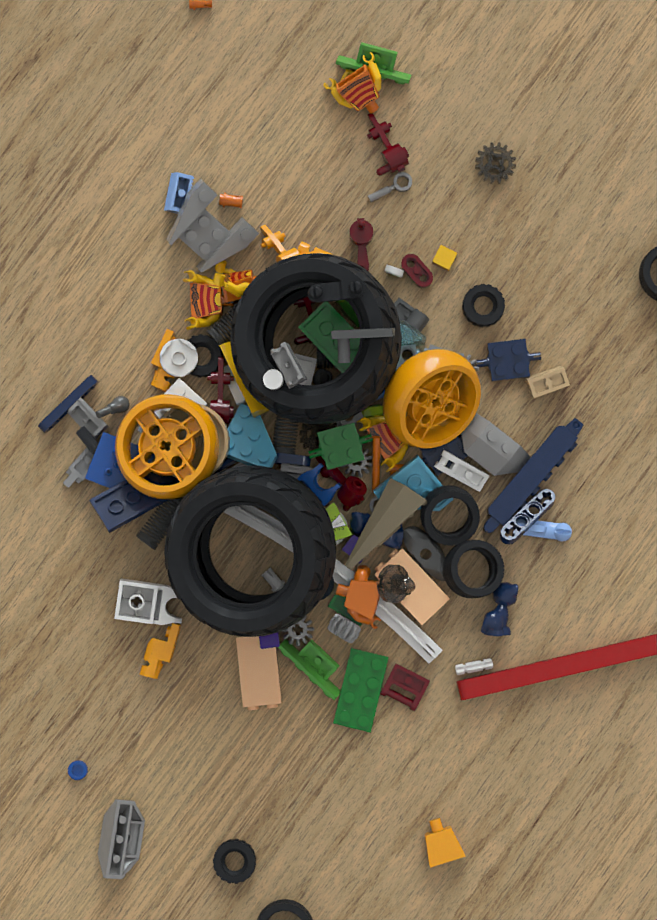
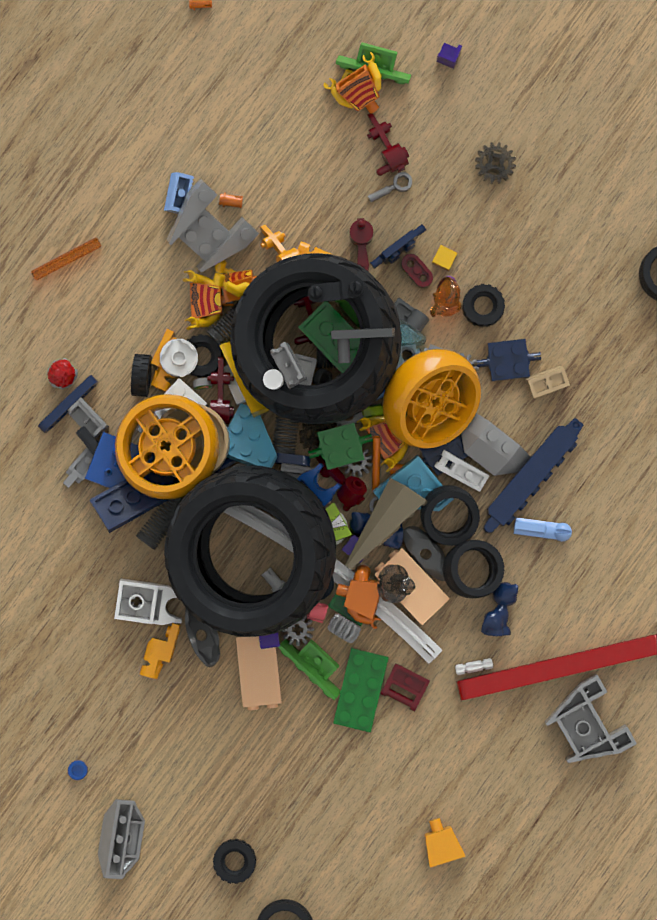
dark grey piece [96,396,130,418] -> none
white tile [384,264,404,278] -> none
beam [500,489,555,545] -> none
none -> clear orange axle [31,237,101,280]
none -> red piece [47,358,78,389]
none -> black tyre [131,354,152,397]
none -> dark grey piece [185,609,220,667]
none -> light grey tile [193,378,212,390]
none -> coral leg [306,602,328,623]
none -> dark blue plate [370,224,426,269]
none -> clear orange hair [430,276,462,317]
none -> dark purple panel [436,43,462,69]
none -> light grey wedge [545,674,637,763]

